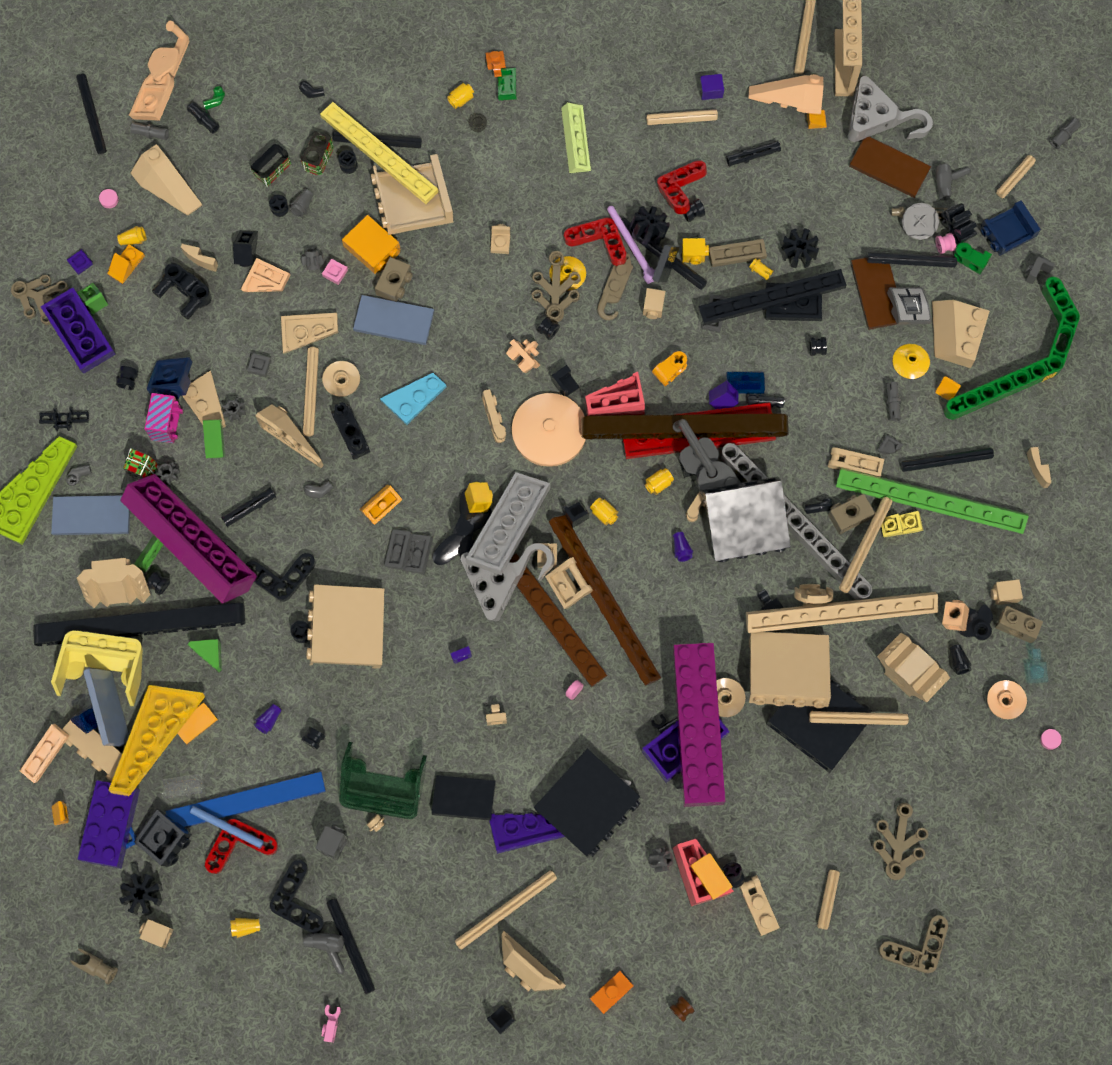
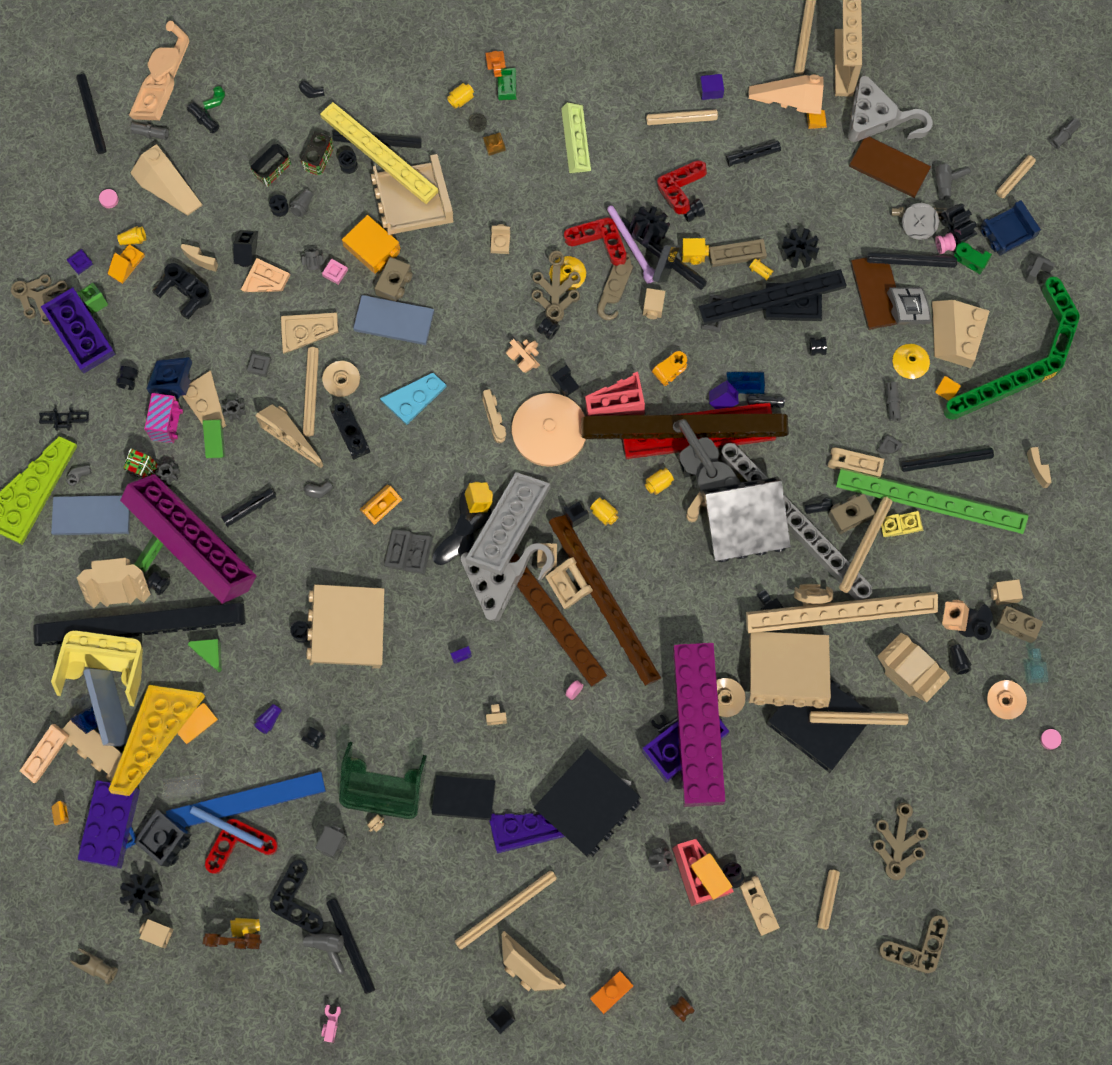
black beam [246,553,316,602] -> none
dark purple cone [673,532,693,562] -> none
none -> reddish brown plant [202,933,262,949]
none -> pearl gold tile [483,133,506,156]

